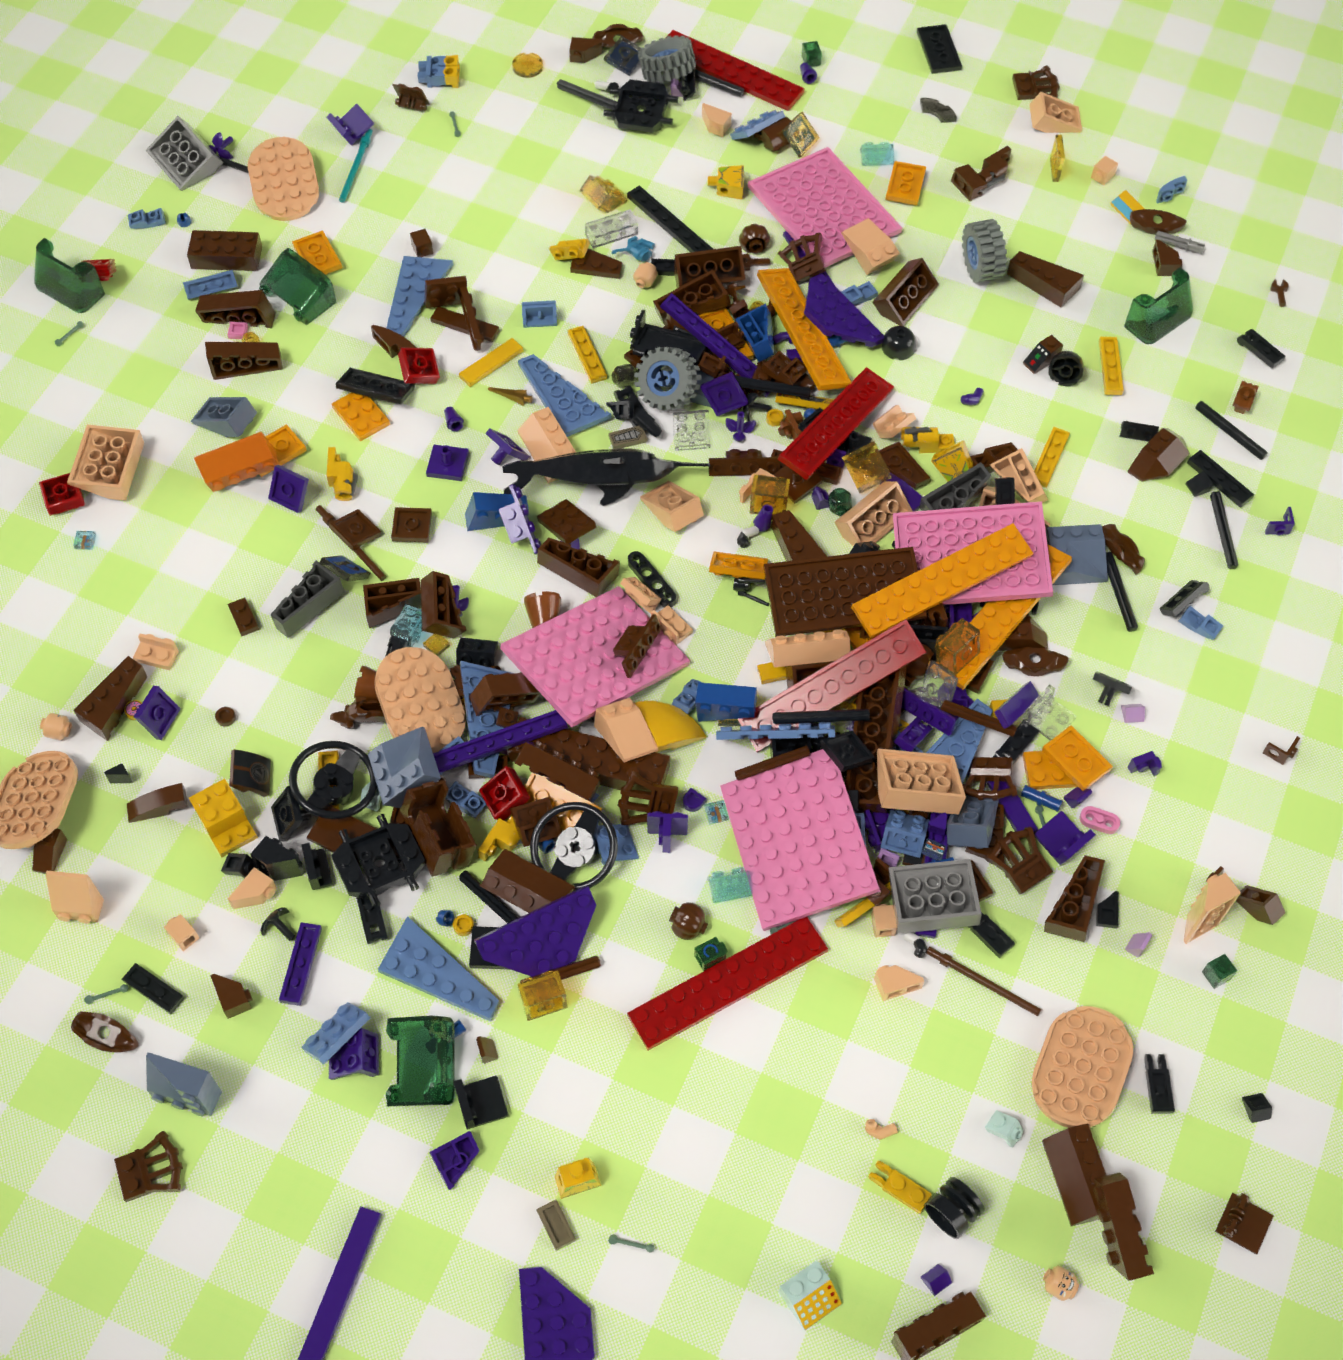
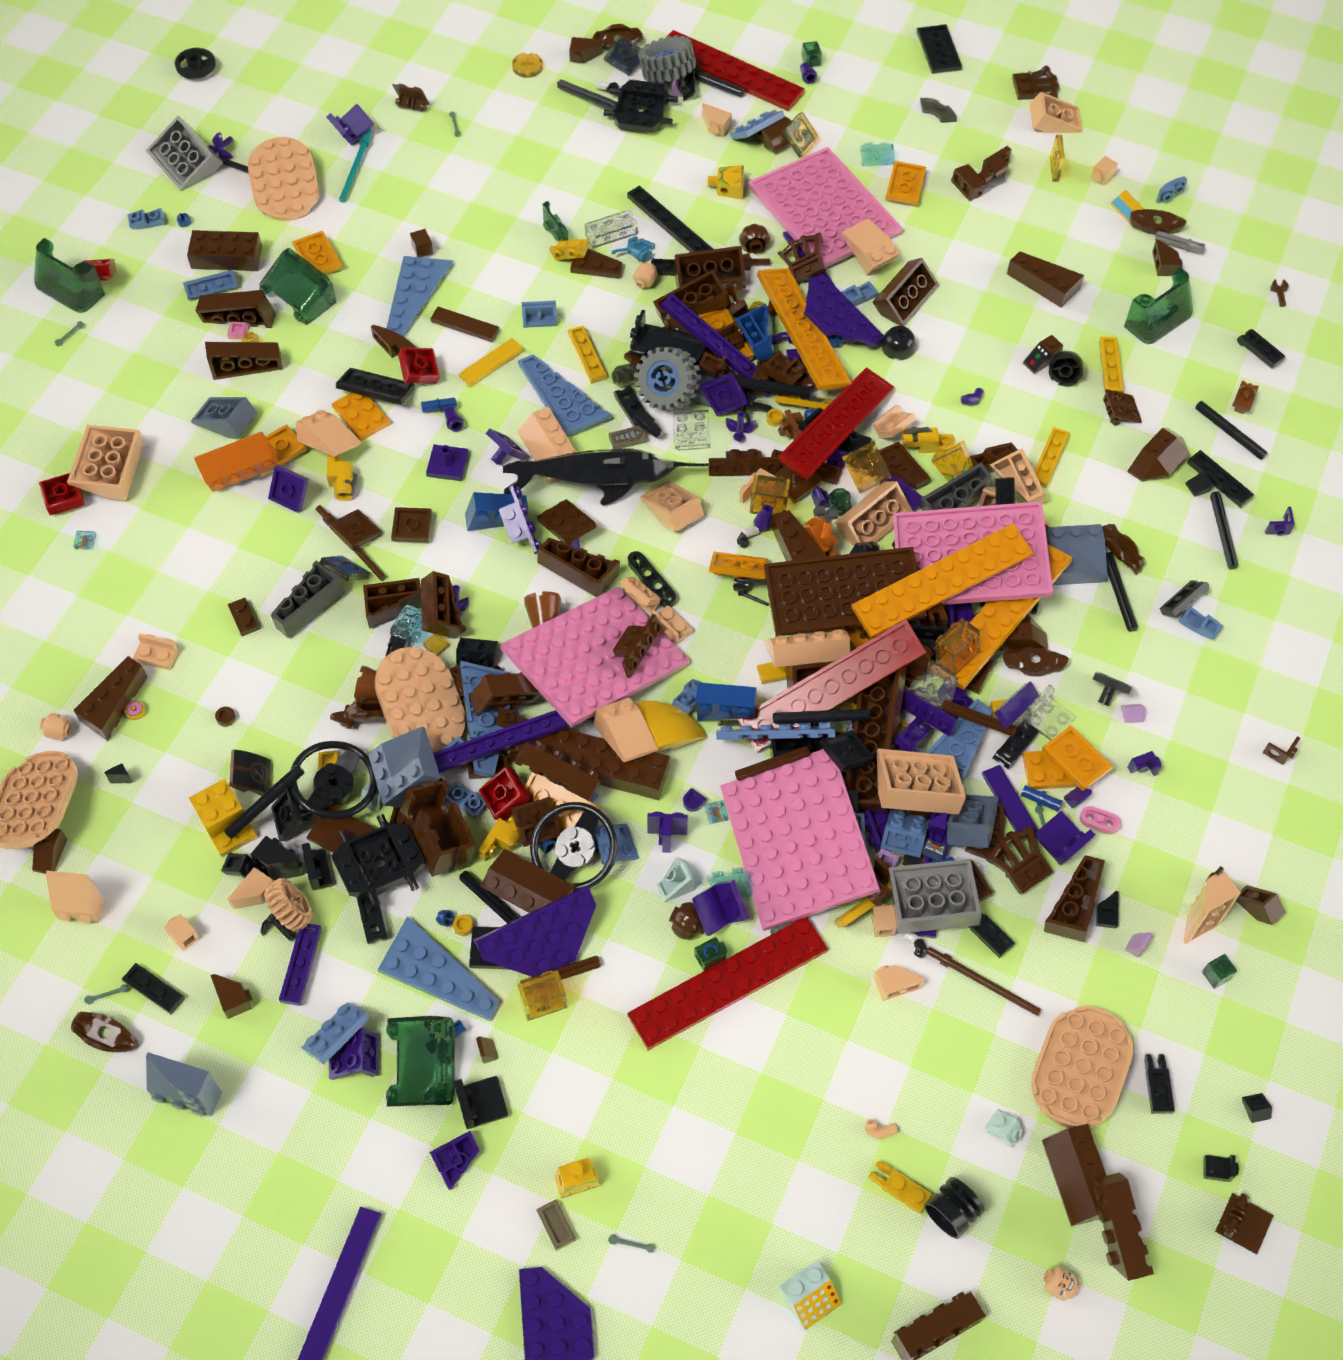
reddish brown plate [114,1131,183,1202] -> none
reddish brown slope [127,783,188,823] -> none
dark purple tile [134,685,181,740] -> none
medium blue hips [417,55,460,88] -> none
reddish brown bracket [424,276,484,351] -> none
pearl gold piece [488,387,533,406] -> none
clear yellow slope [579,175,628,213] -> none
black tile [606,401,634,420] -> none
reddish brown plate [618,771,679,825] -> none
dark purple slope [920,1264,952,1296] -> none
light grey wheel [962,219,1007,283] -> none
reddish brown plate [962,757,1018,801] -> none
black hinge [1119,420,1159,442] -> none
none -> black wheel [175,47,216,79]
none -> black axle [224,765,305,839]
none -> light nougat gear [264,878,313,931]
none -> light nougat slope [295,410,361,457]
none -> blue axle [421,397,457,413]
none -> clear green wing [542,201,568,241]
none -> light aqua slope [656,857,694,902]
none -> dark purple bracket [692,879,749,936]
none -> orange torso [802,506,838,556]
none -> reddish brown hinge [1103,389,1142,426]
none -> black bracket [1203,1155,1239,1182]

